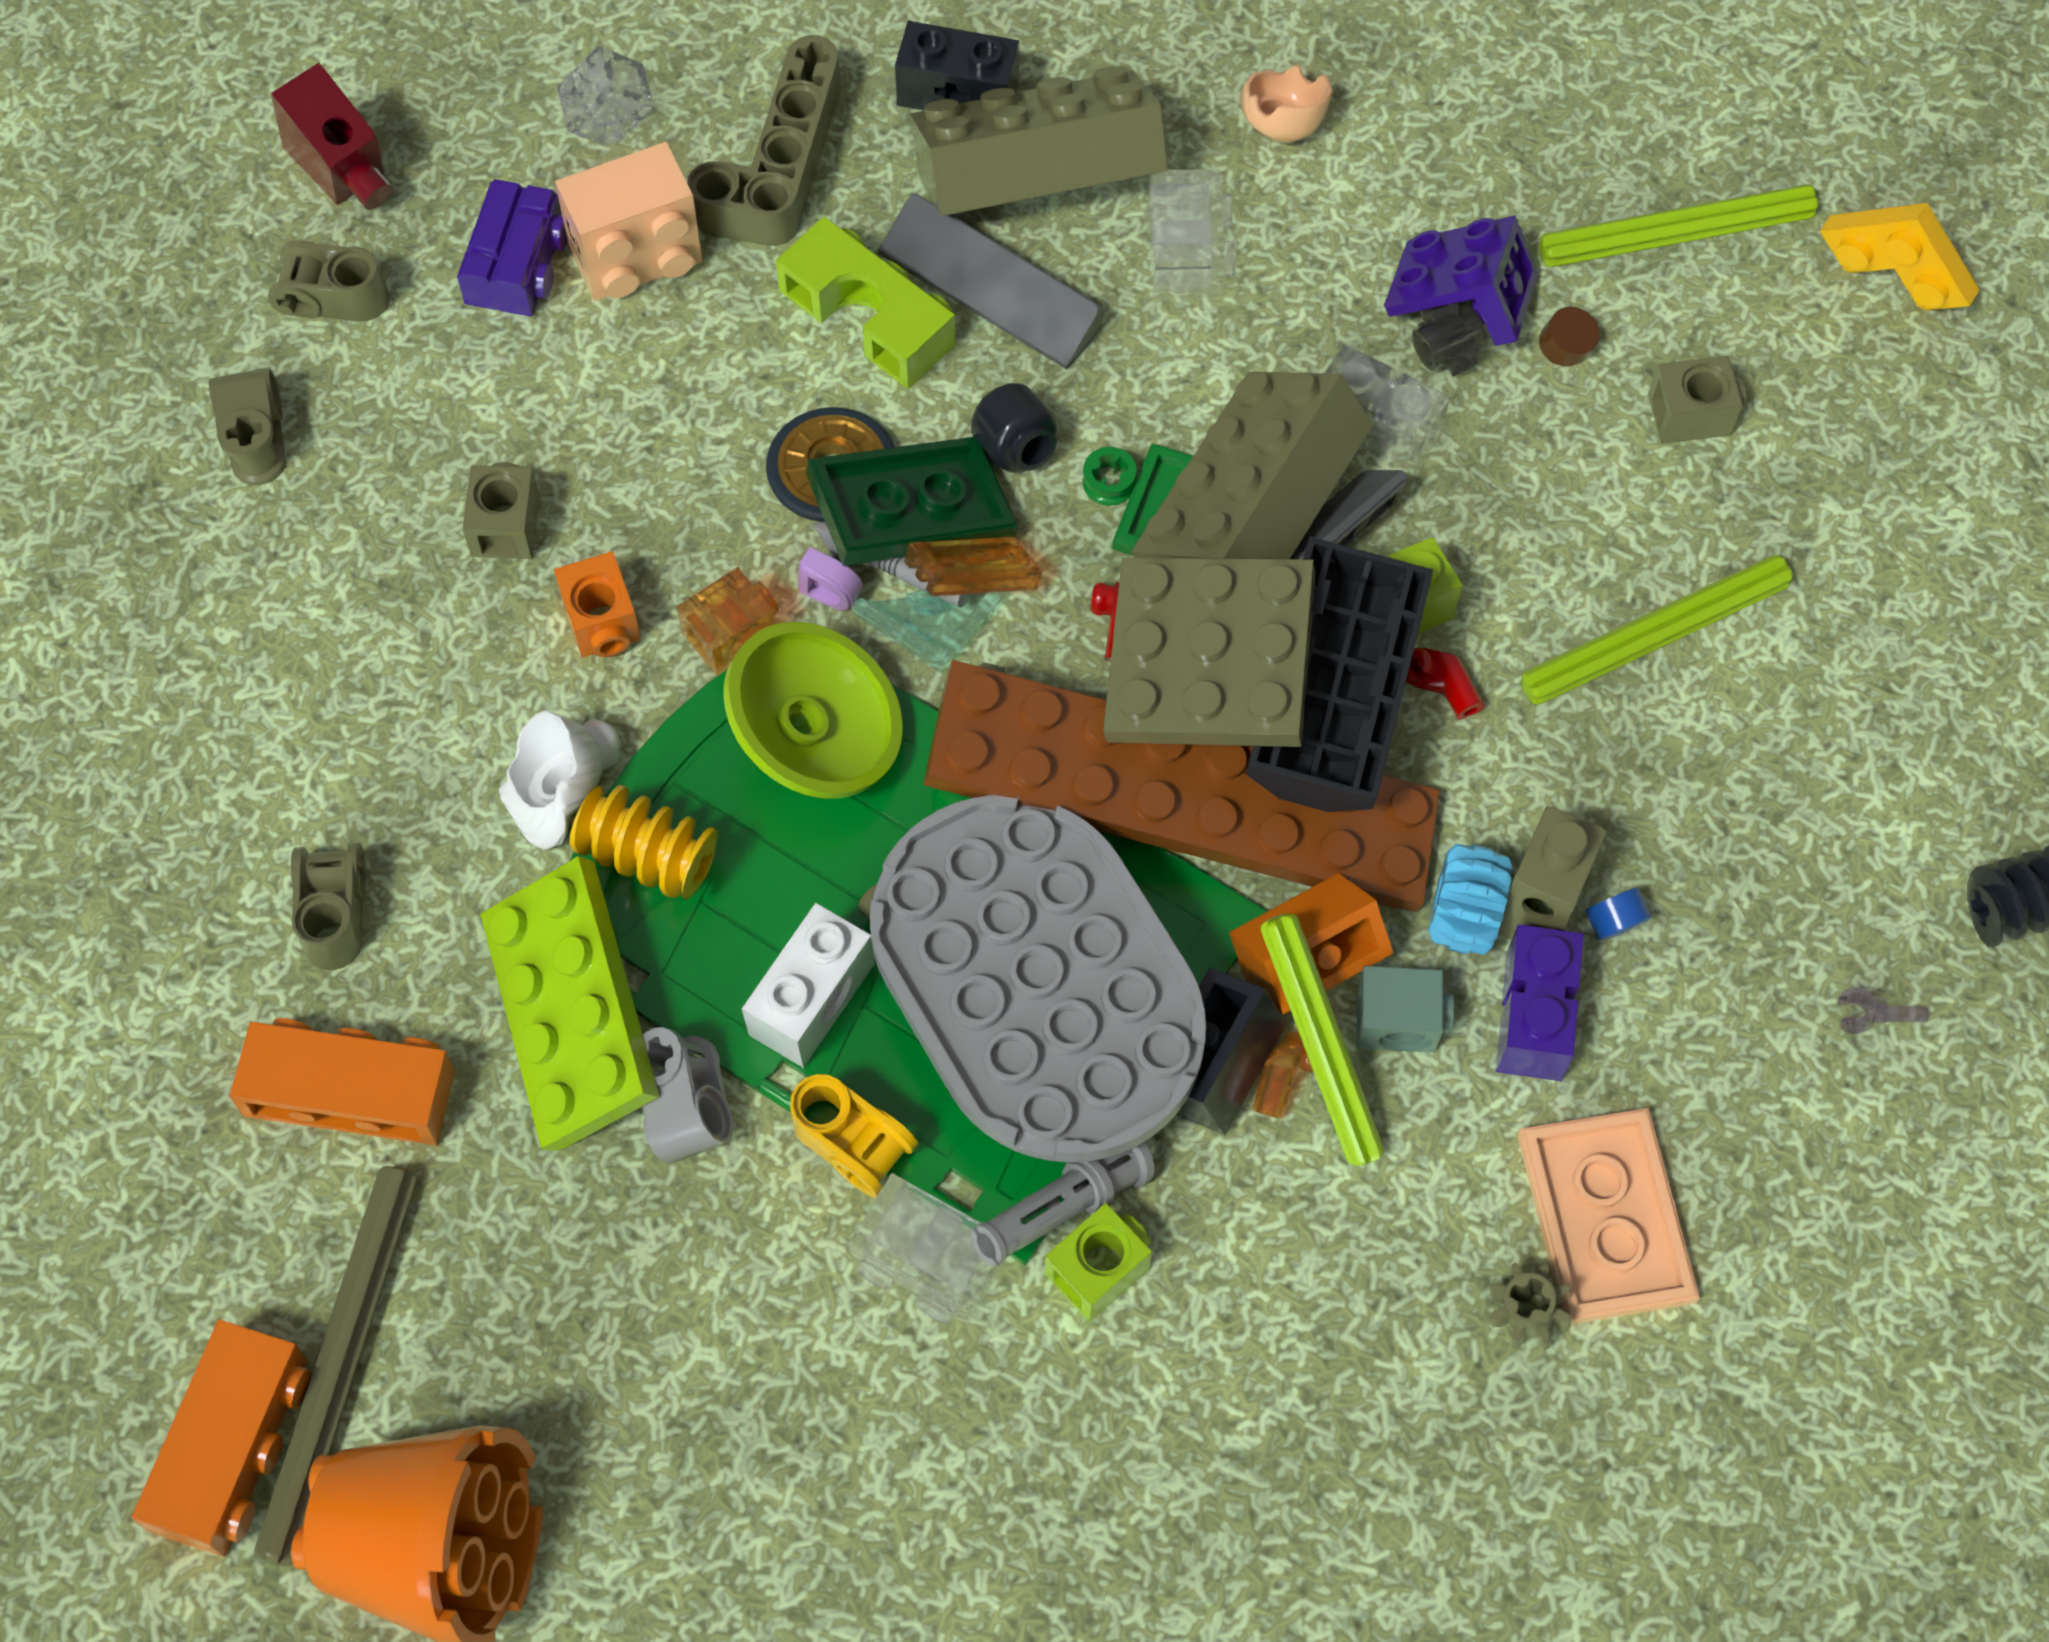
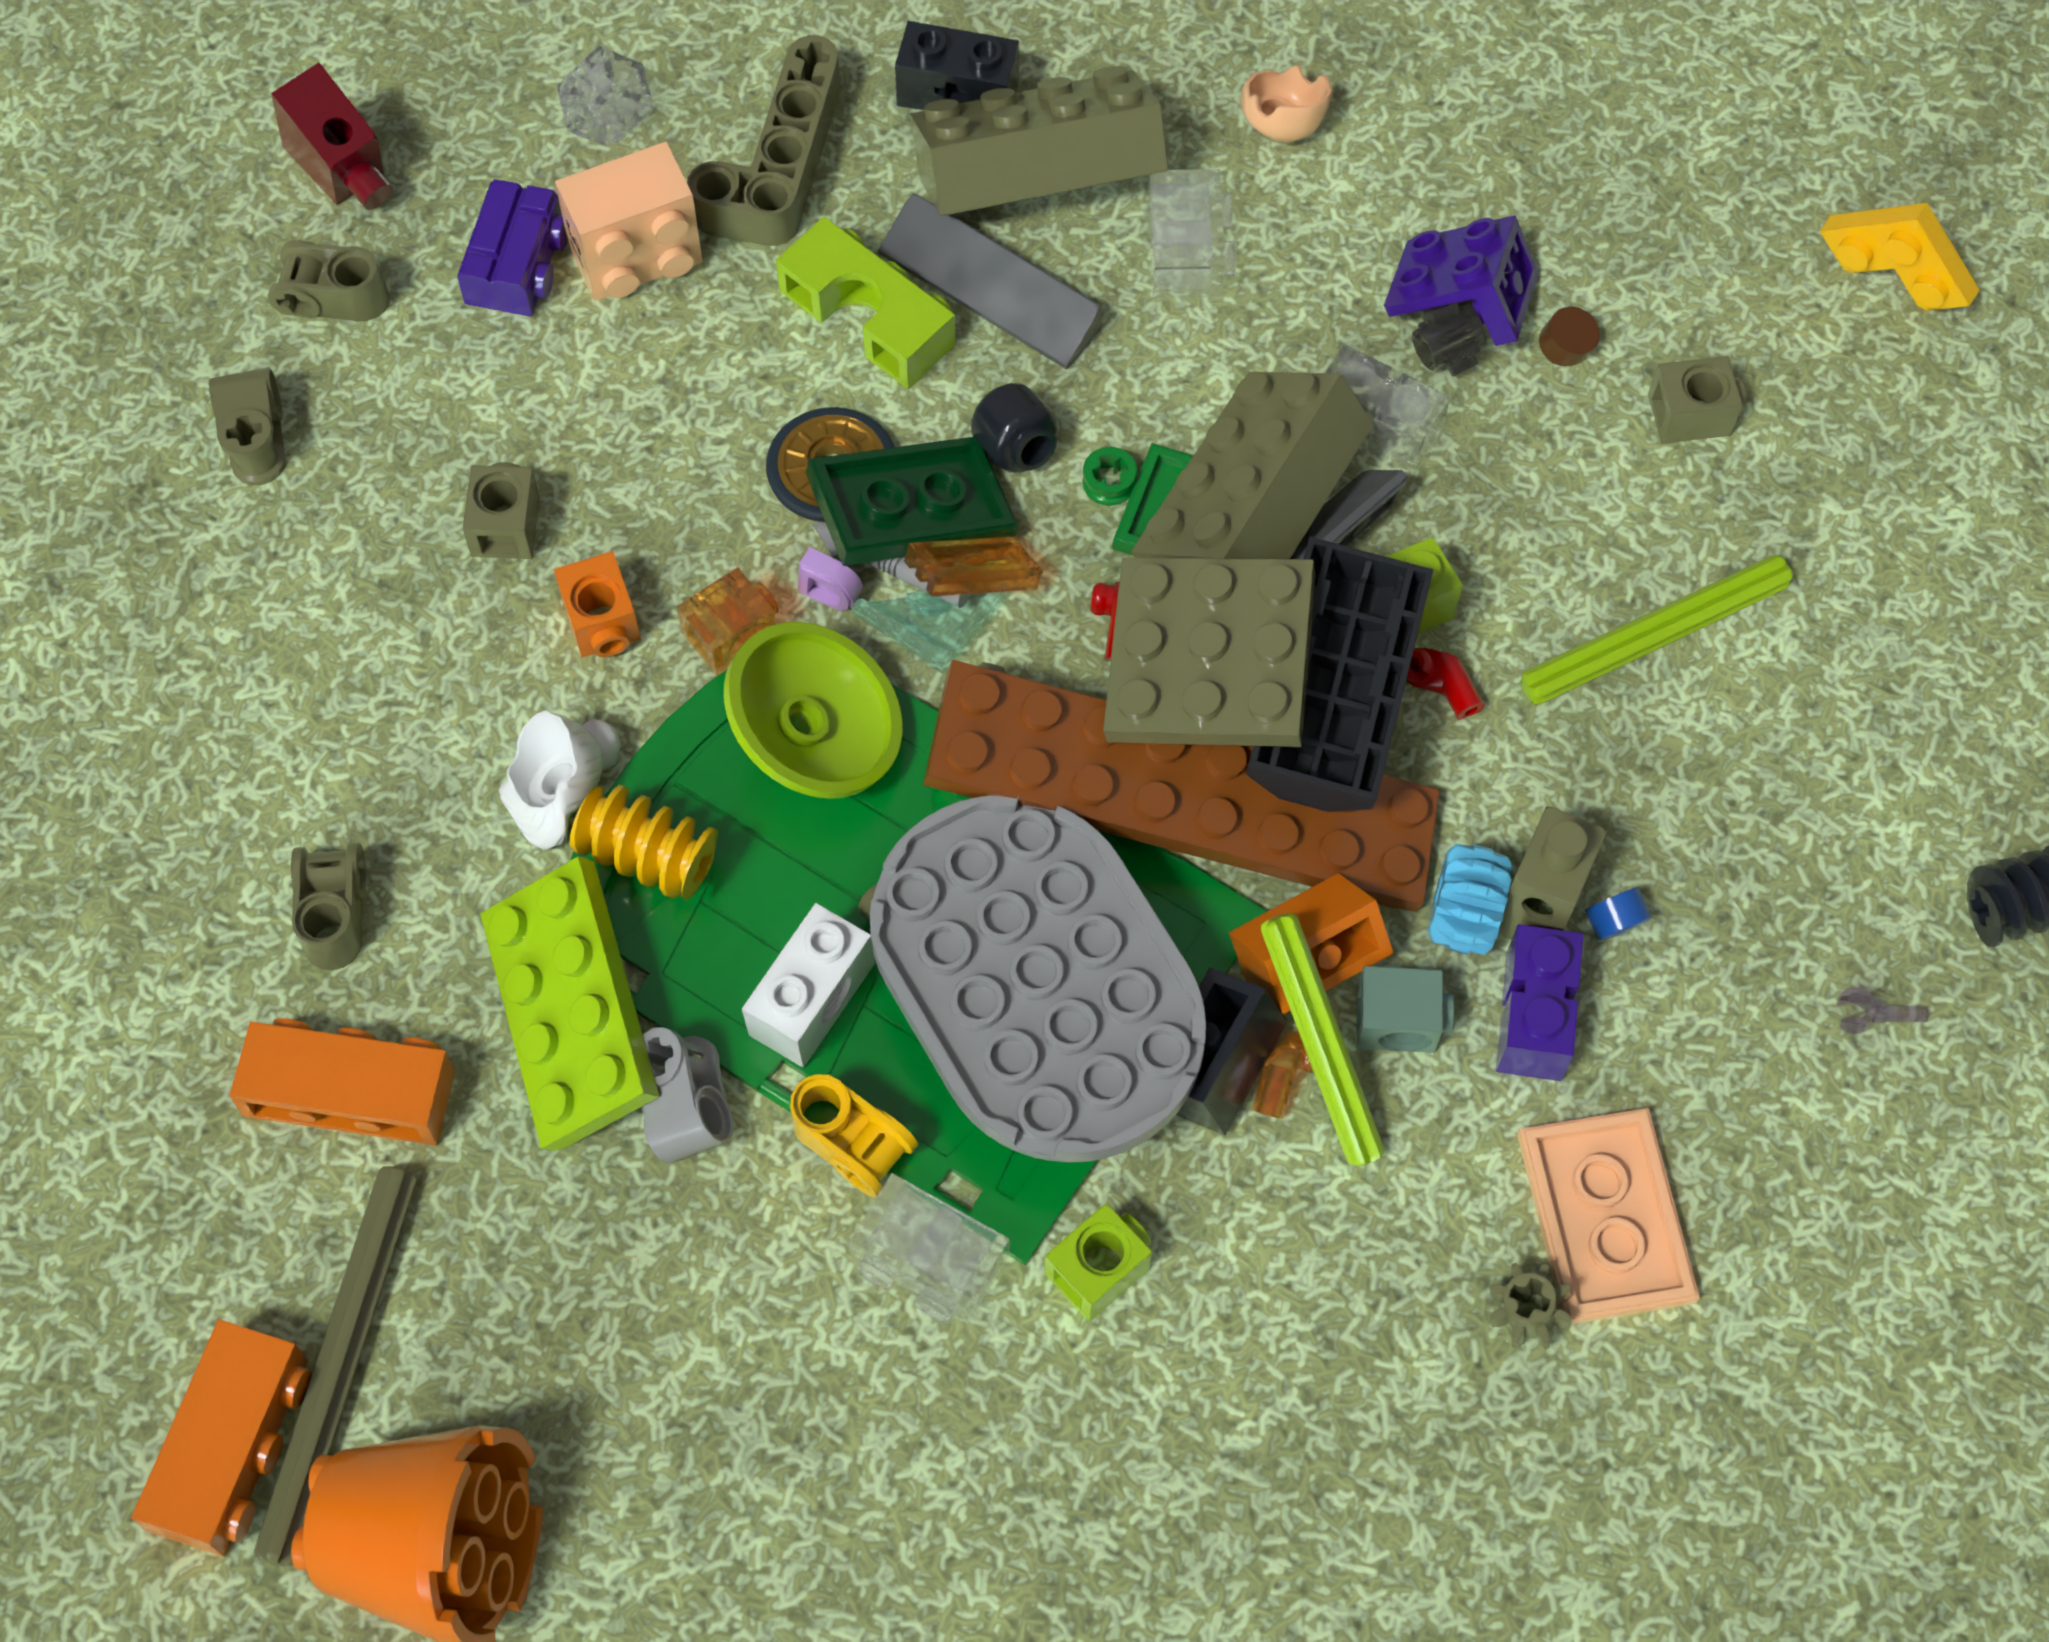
light grey pin [971,1142,1155,1266] -> none
lime axle [1538,184,1818,267] -> none

